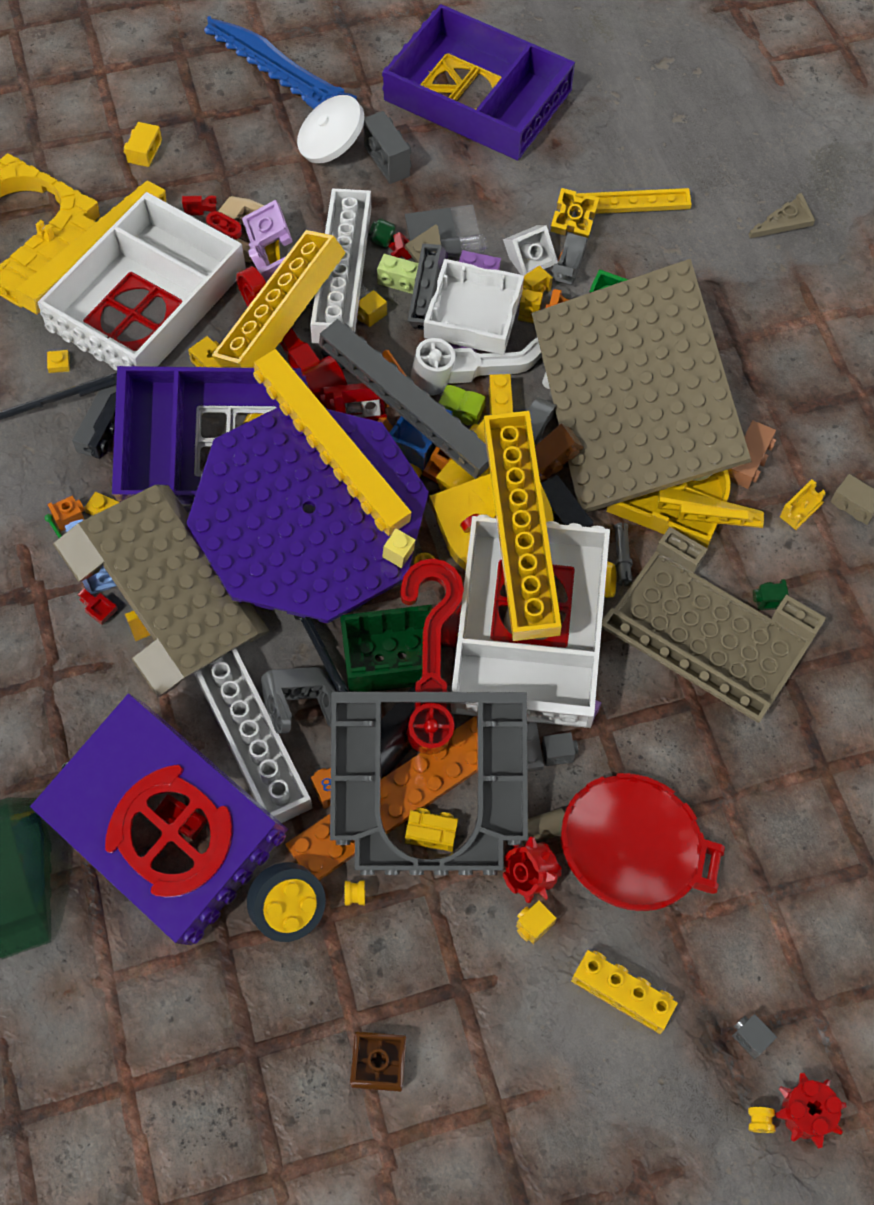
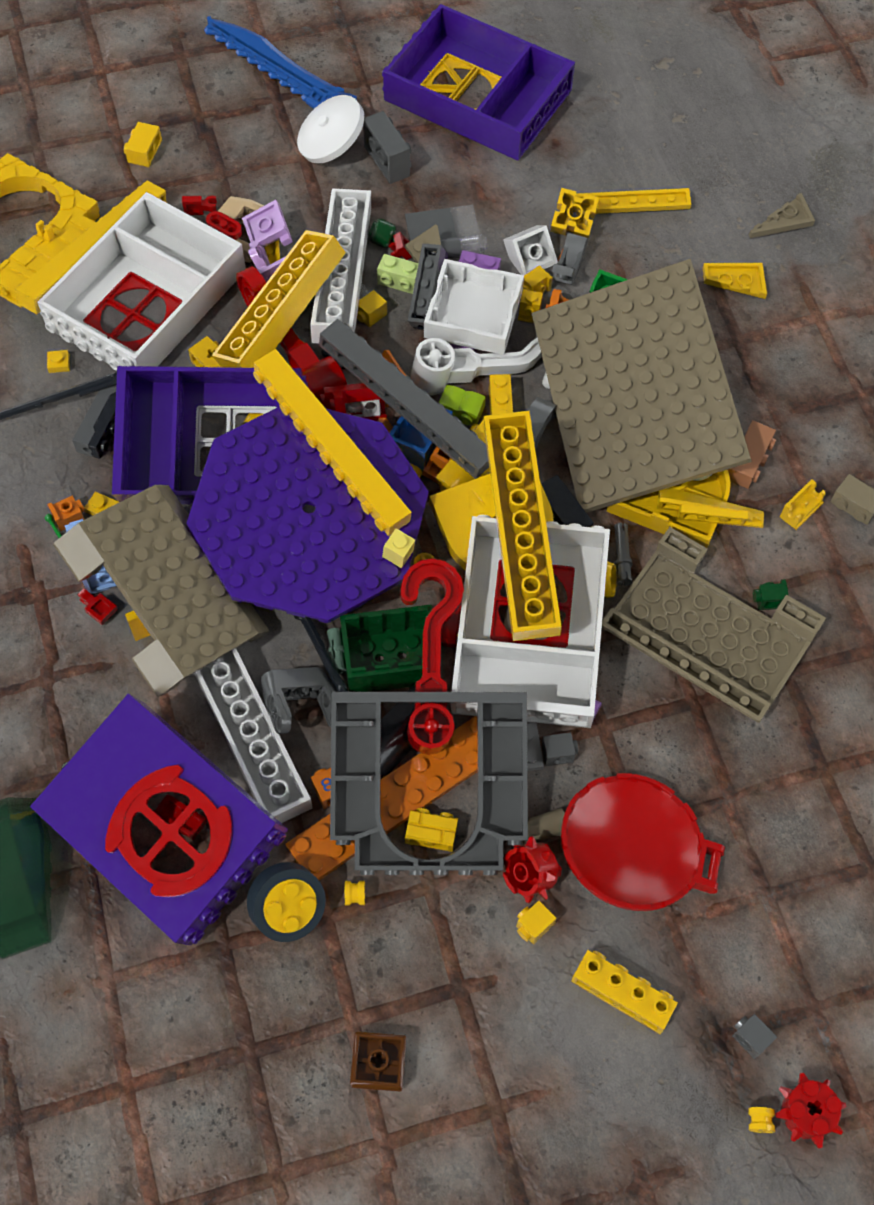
red tile [460,513,479,533] -> none
reddish brown brick [535,423,584,483] -> none
none -> sand green pin [327,628,346,675]
none -> yellow wing [702,263,767,299]

